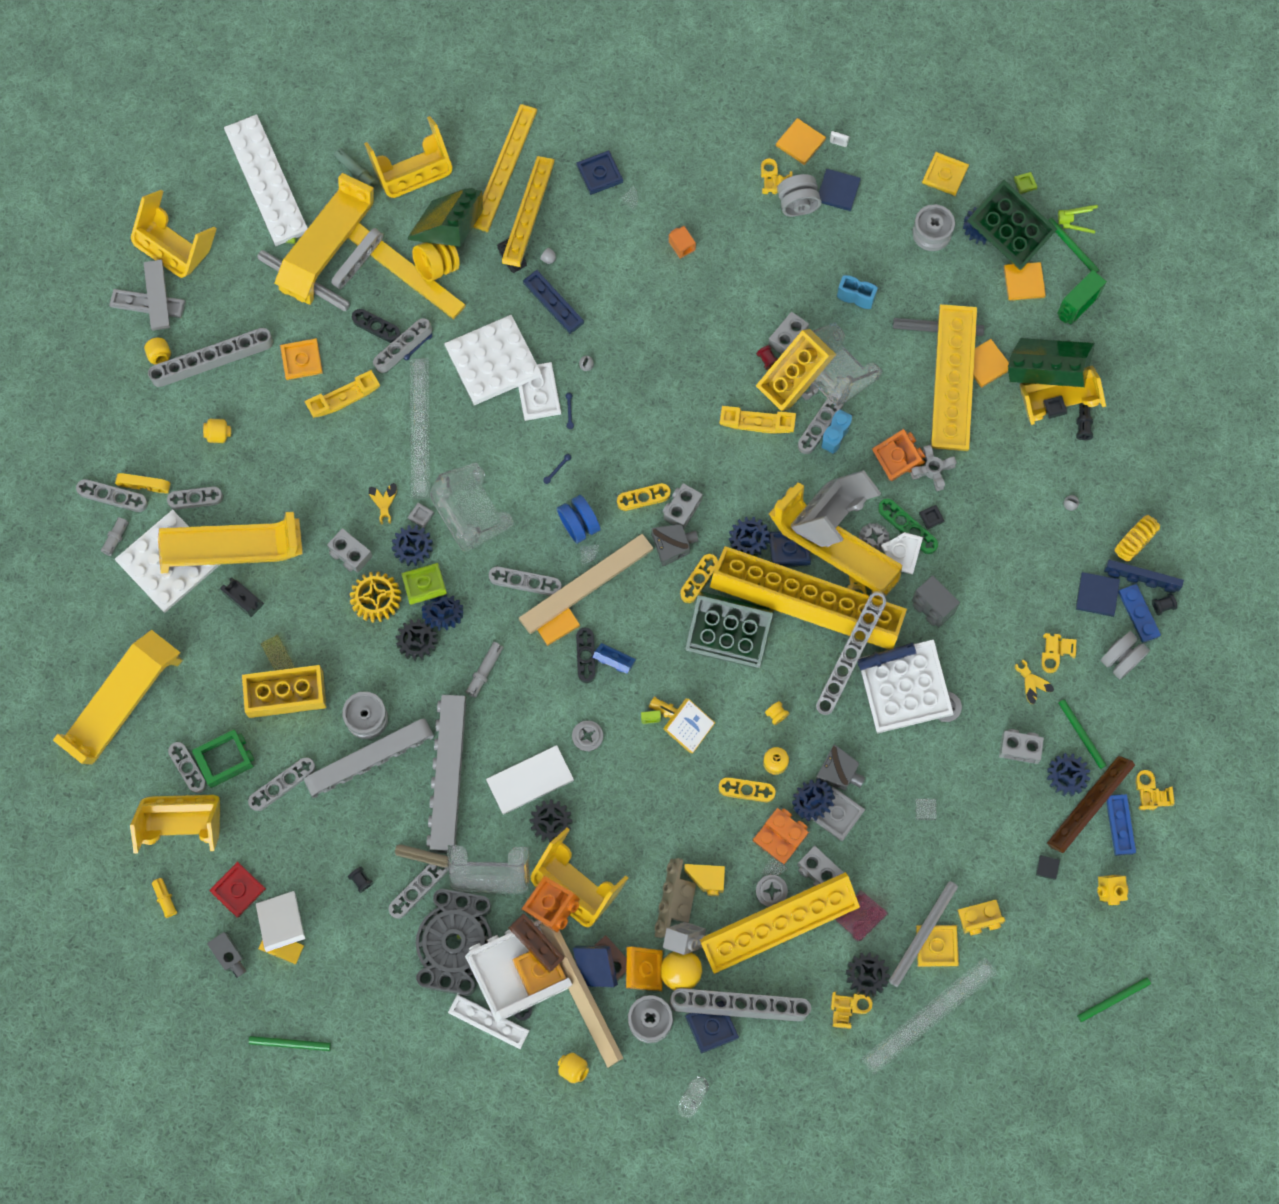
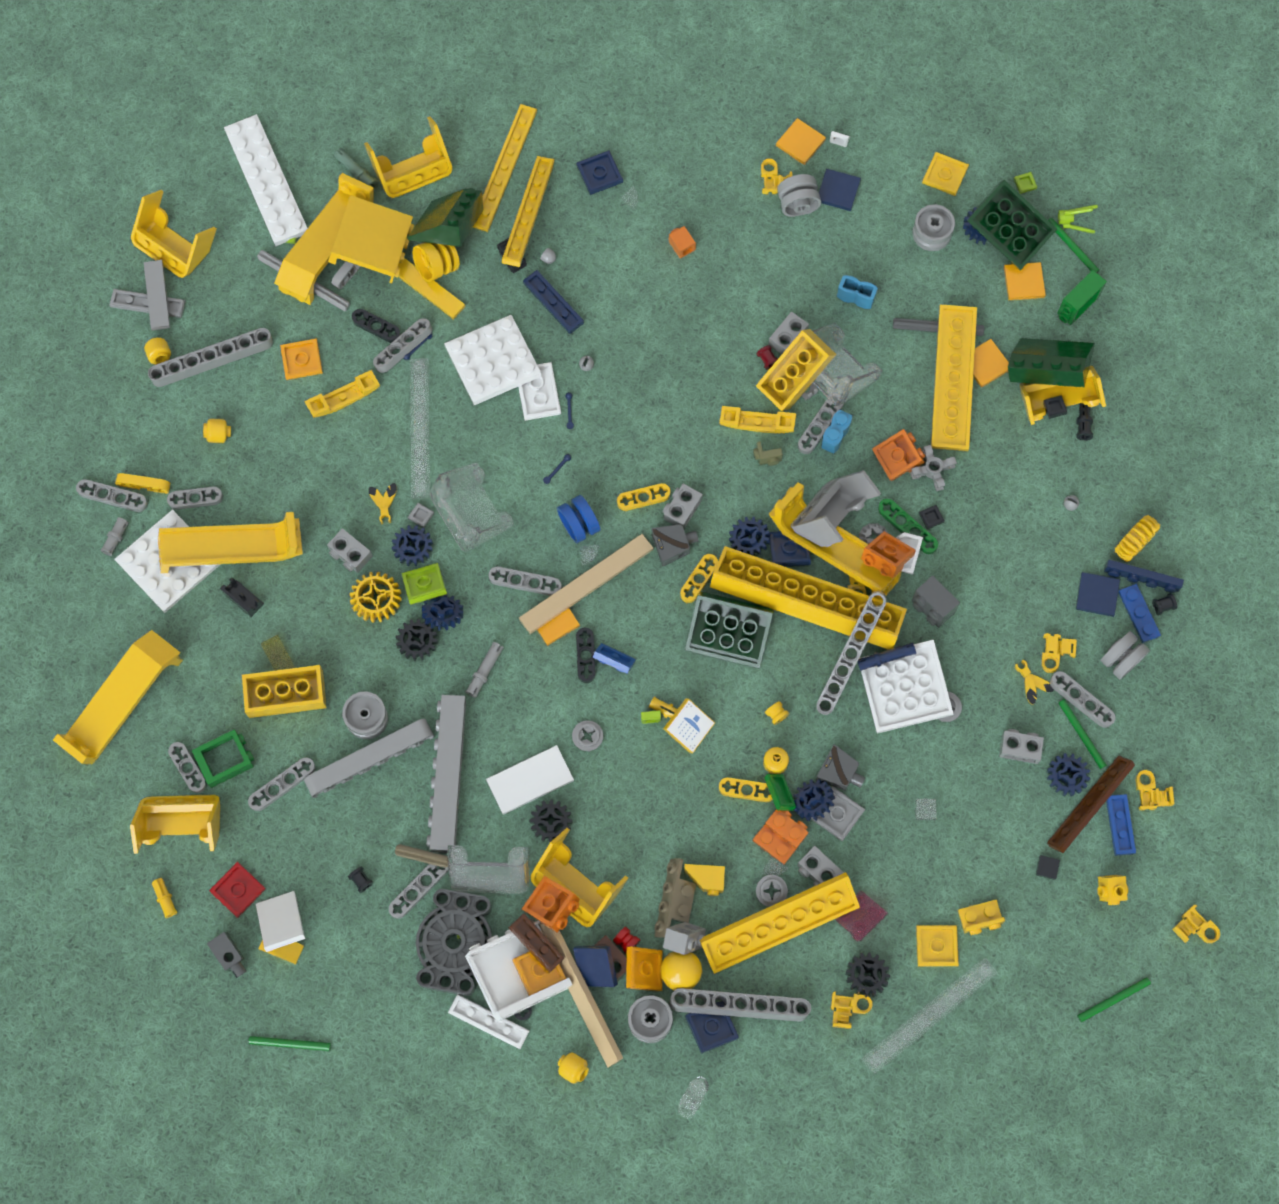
light grey axle [889,881,958,987] -> none
none -> yellow panel [328,195,414,283]
none -> red wheel [613,926,641,954]
none -> olive bracket [753,442,783,466]
none -> green tile [764,774,796,811]
none -> orange plate [861,531,916,578]
none -> light grey beam [1050,671,1116,728]
none -> yellow piece [1172,905,1220,943]

